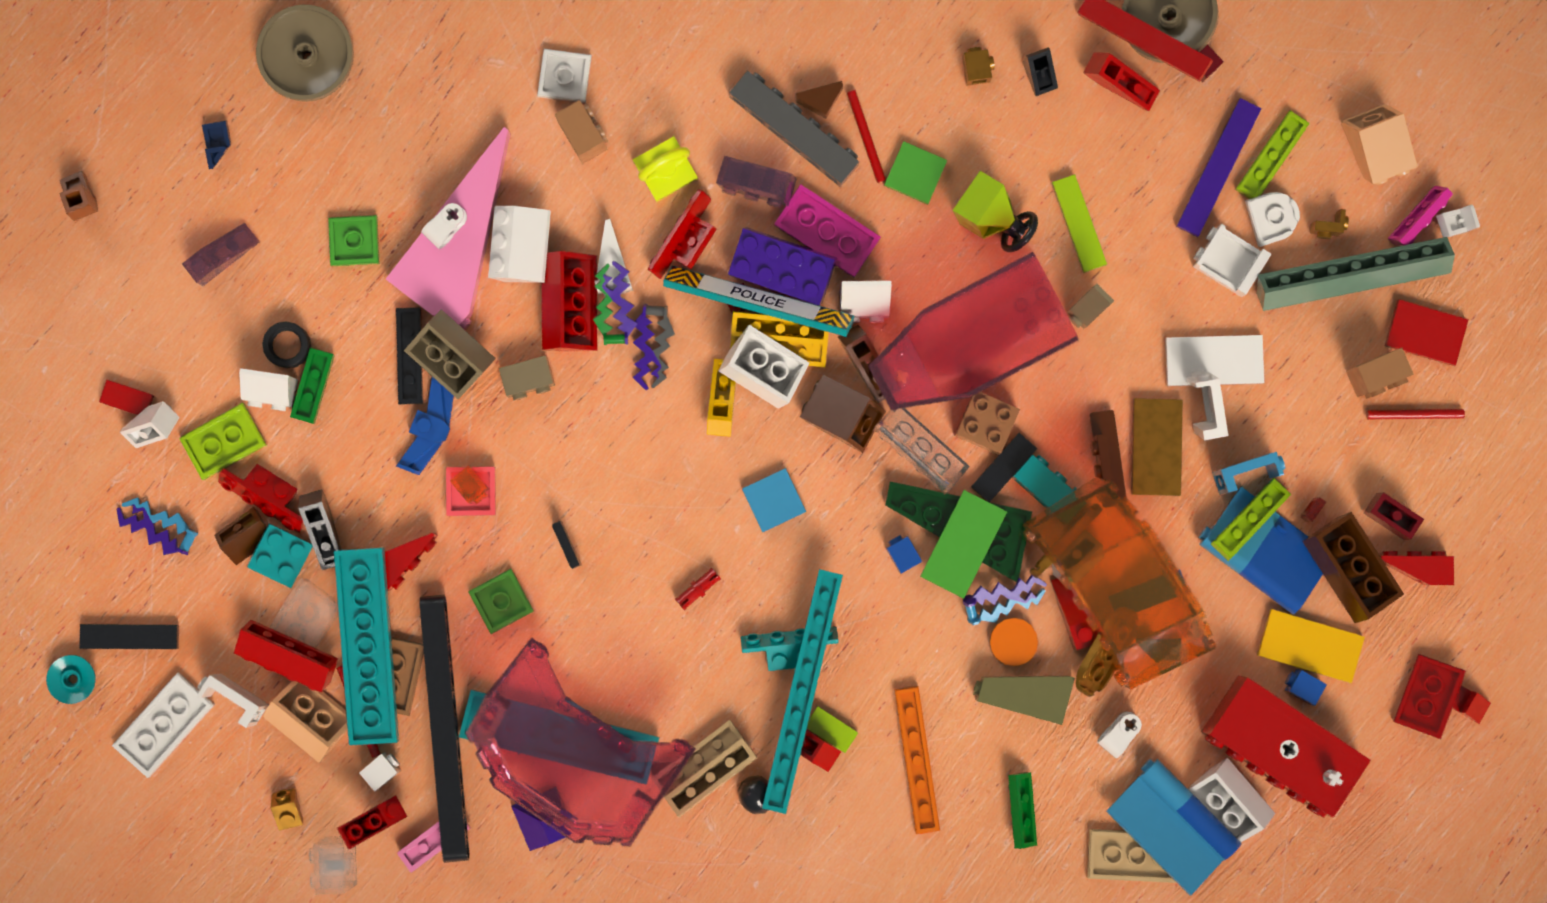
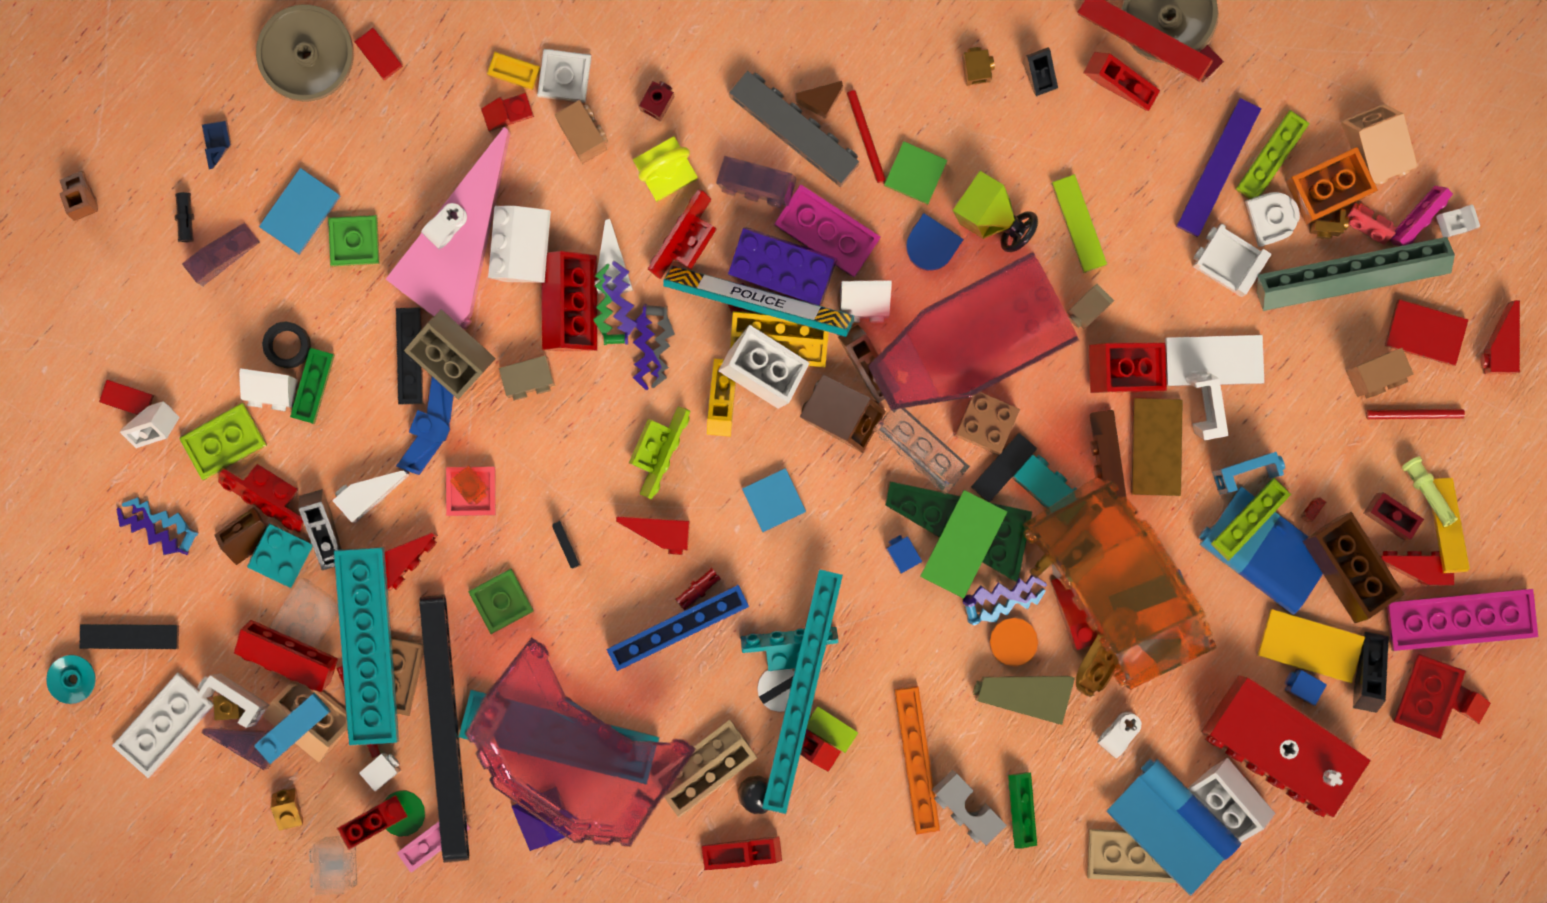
none -> black pin [174,192,194,243]
none -> clear purple slope [201,727,272,770]
none -> pearl gold bracket [213,695,245,721]
none -> dark azure slope [254,693,330,764]
none -> dark azure tile [259,168,341,255]
none -> white slope [333,470,410,523]
none -> red tile [354,28,403,81]
none -> green sticker [382,791,425,837]
none -> red slope [481,93,534,132]
none -> yellow tile [487,51,541,91]
none -> blue brick [606,585,749,671]
none -> red slope [616,517,690,555]
none -> lime bracket [629,406,691,499]
none -> dark red brick [639,81,675,122]
none -> red slope [702,836,782,871]
none -> white sticker [757,669,795,712]
none -> blue tile [906,213,964,271]
none -> light grey arch [932,770,1007,846]
none -> red slope [1089,343,1167,393]
none -> orange brick [1286,147,1378,225]
none -> coral hinge [1347,203,1397,245]
none -> black slope [1353,631,1389,713]
none -> dark pink plate [1387,589,1539,651]
none -> yellowish green pin [1402,456,1458,527]
none -> yellow tile [1432,478,1470,573]
none -> red slope [1480,300,1520,375]

